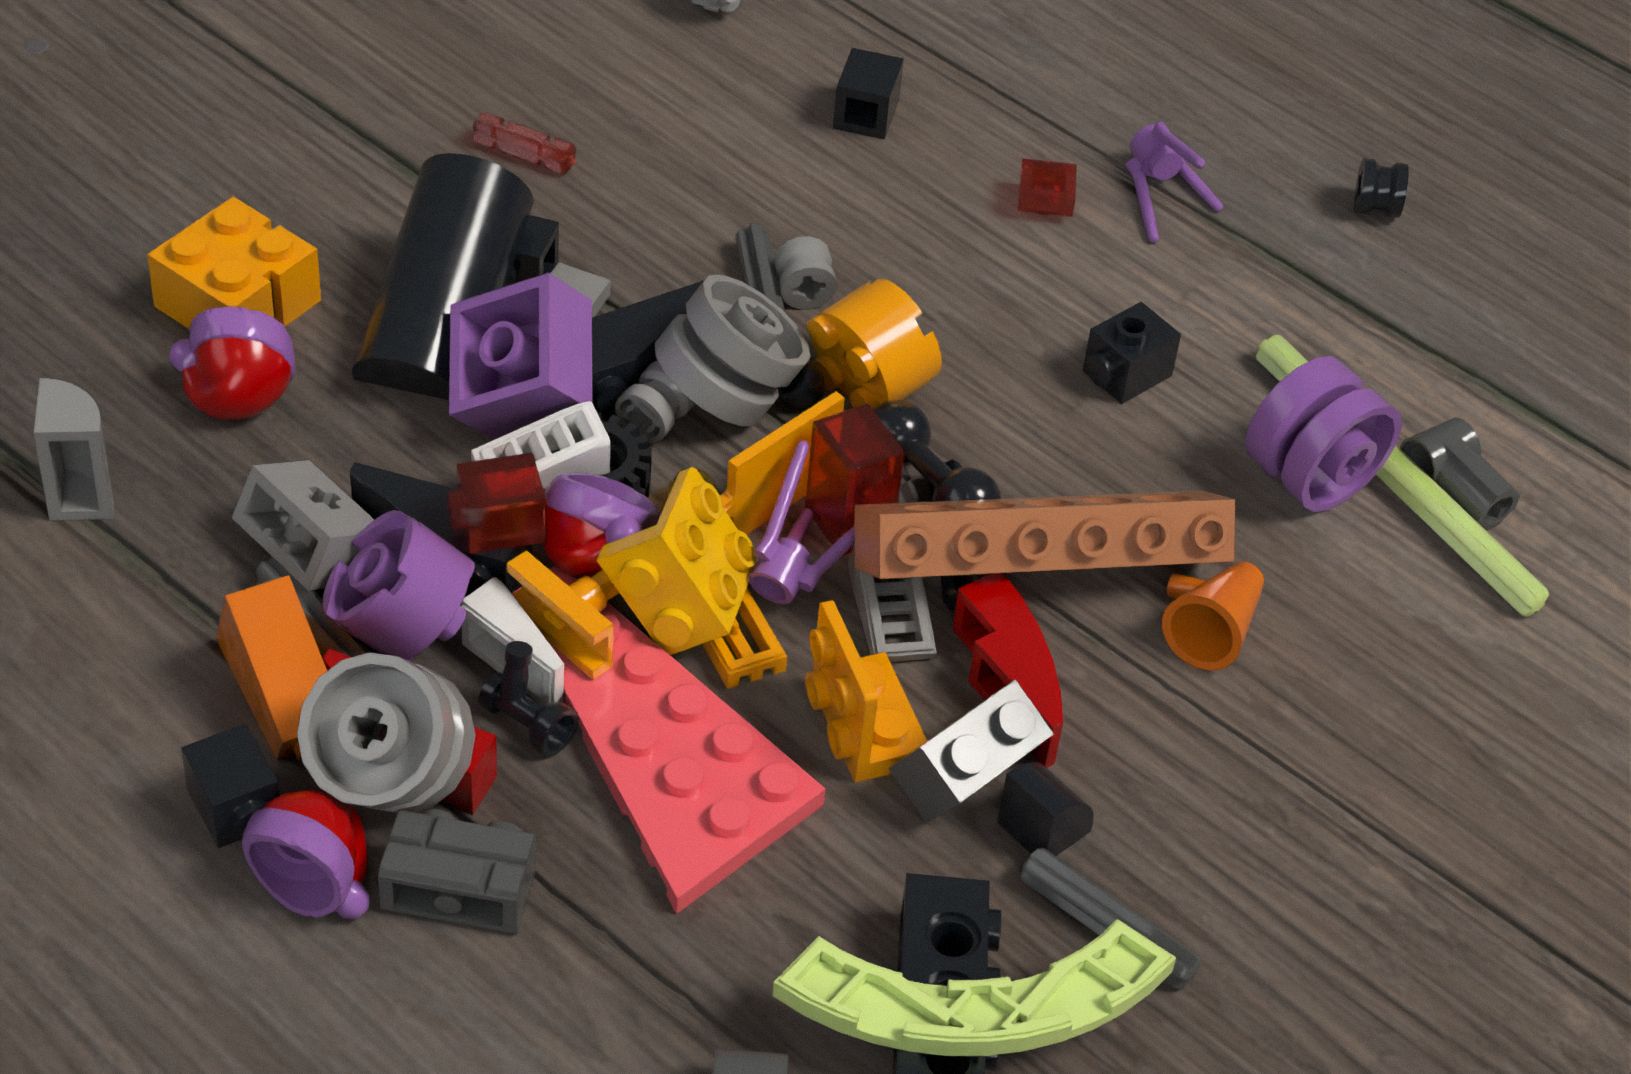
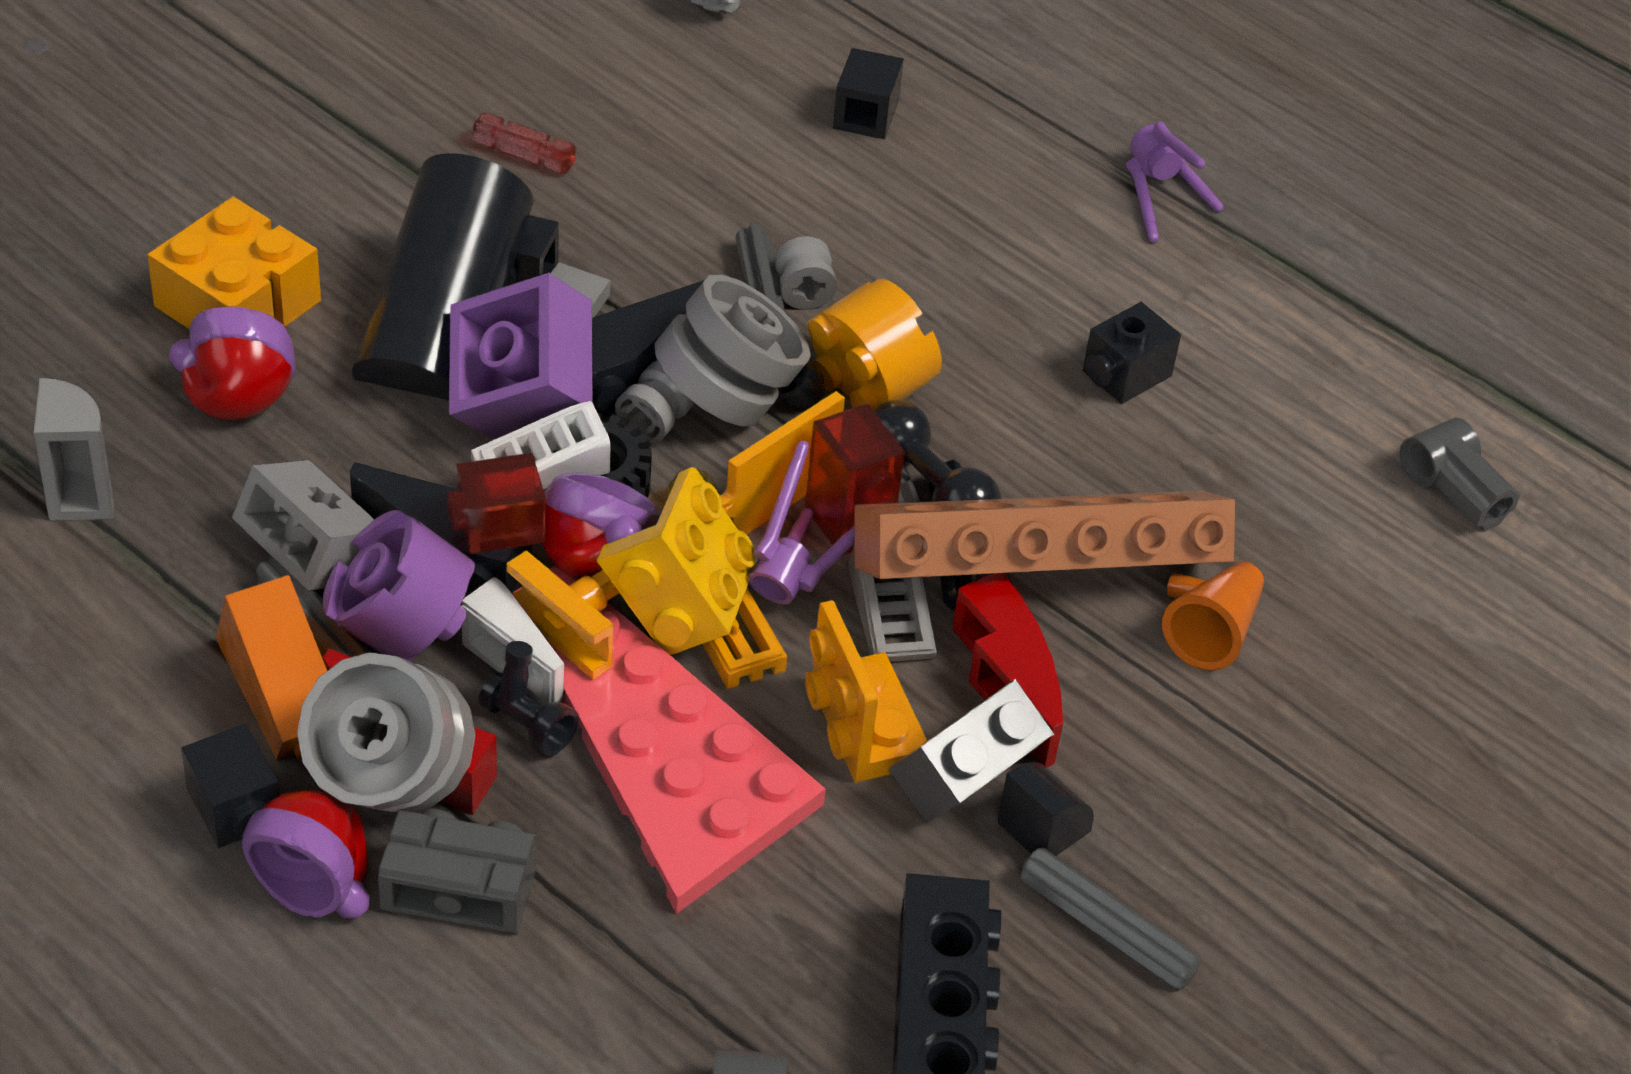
yellowish green tile [772,919,1176,1056] -> none
clear red plate [1018,158,1077,217] -> none
medium lavender wheel [1245,356,1402,512] -> none
yellowish green axle [1256,334,1549,617] -> none
black wheel [1354,158,1409,218] -> none

